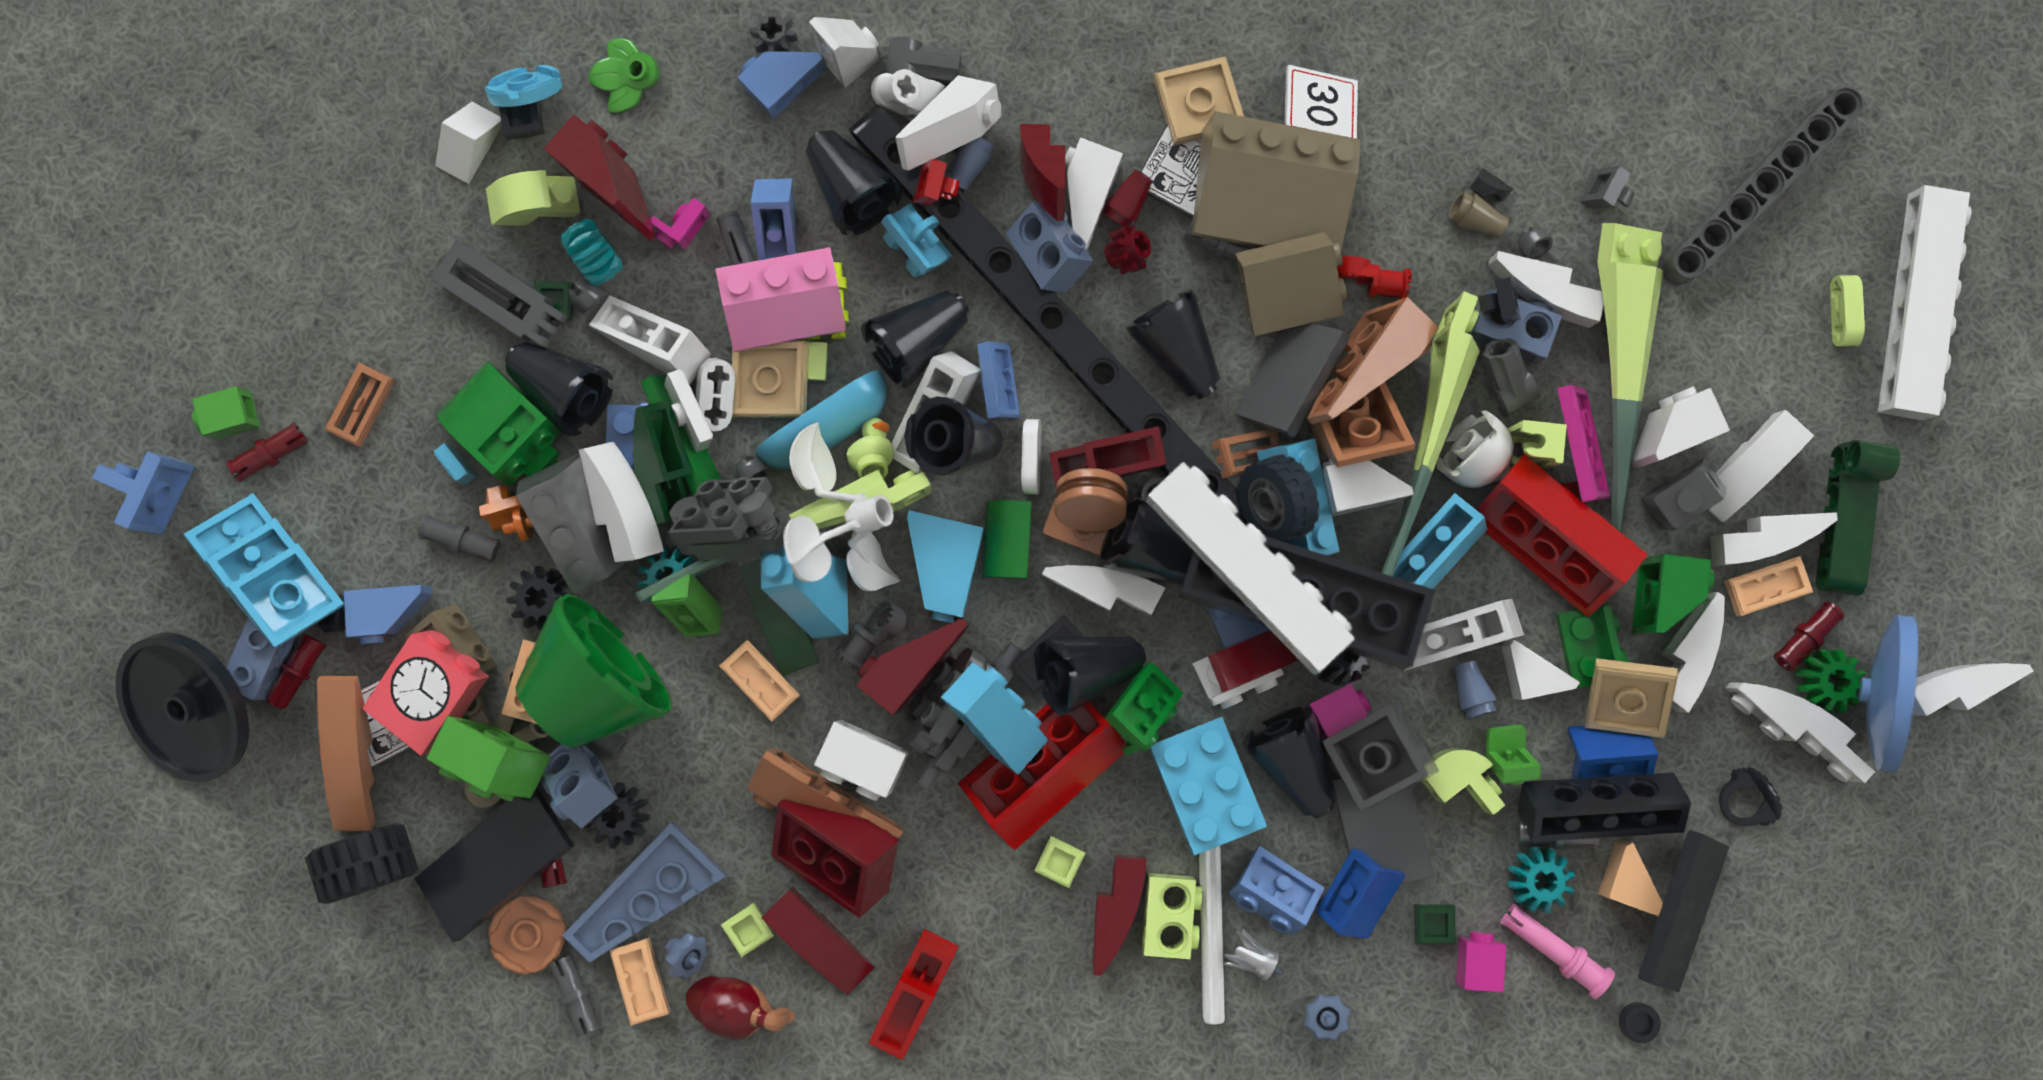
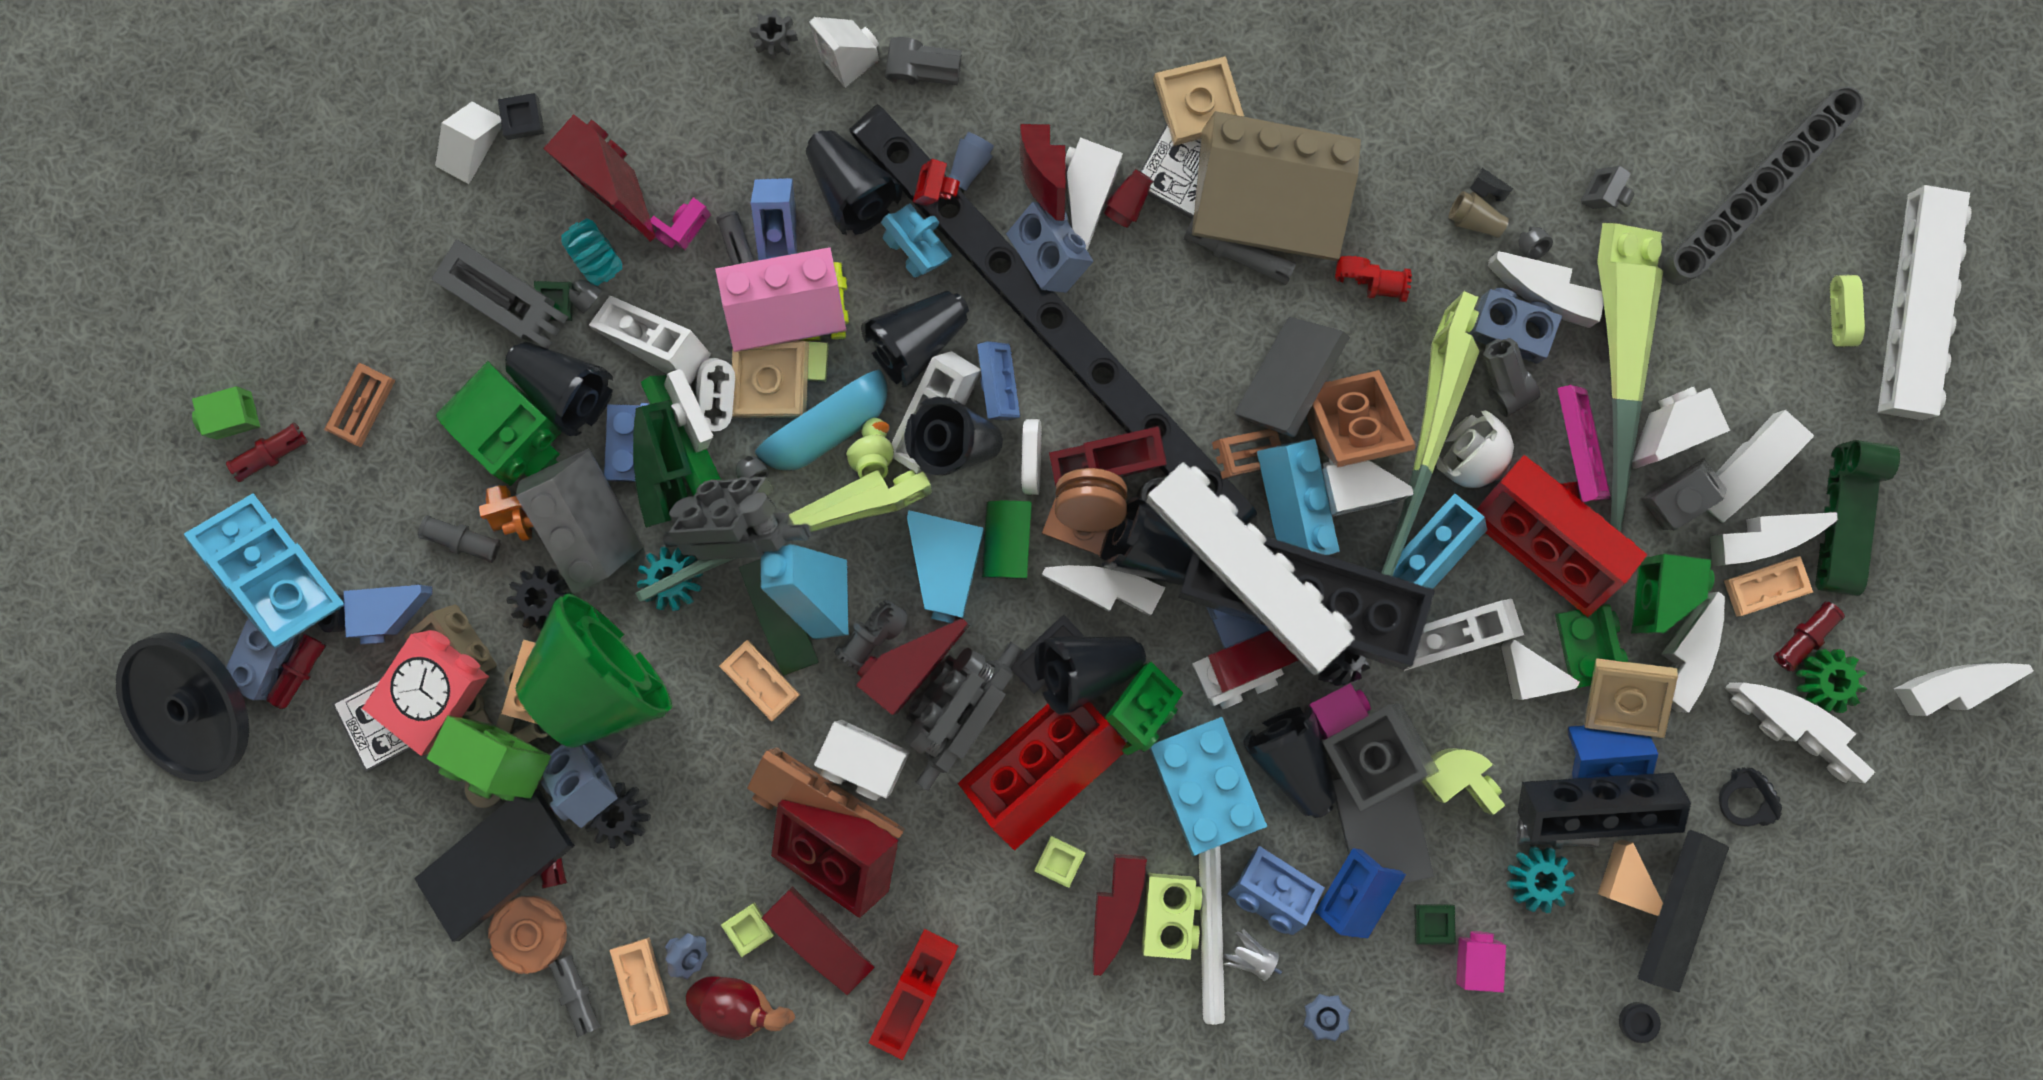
medium blue bracket [92,451,195,535] -> none
black tyre [305,824,418,904] -> none
nougat slope [317,676,376,831] -> none
medium azure tile [434,443,478,485] -> none
medium azure tile [485,65,563,107] -> none
yellowish green brick [486,170,580,226] -> none
sand blue wing [562,821,728,963] -> none
white slope [579,442,664,562] -> none
bright green plate [588,38,660,114] -> none
bright green slope [651,574,722,637] -> none
medium blue slope [737,51,827,119] -> none
white plant [784,422,900,591] -> none
white piece [871,69,946,121] -> none
white slope [895,75,1001,171] -> none
medium azure brick [941,662,1048,775] -> none
dark red gear [1104,225,1151,275] -> none
black cone [1126,289,1220,400] -> none
dark tan brick [1235,232,1347,336] -> none
black wheel [1238,454,1319,543] -> none
white piece [1284,65,1358,138] -> none
nougat wedge [1307,297,1439,424] -> none
sand blue cone [1453,661,1497,720] -> none
black tile [1478,277,1521,323] -> none
bright green bracket [1485,725,1541,785] -> none
bright pink pin [1500,903,1615,999] -> none
yellowish green hinge [1507,420,1566,471] -> none
medium blue dish [1859,614,1918,773] -> none

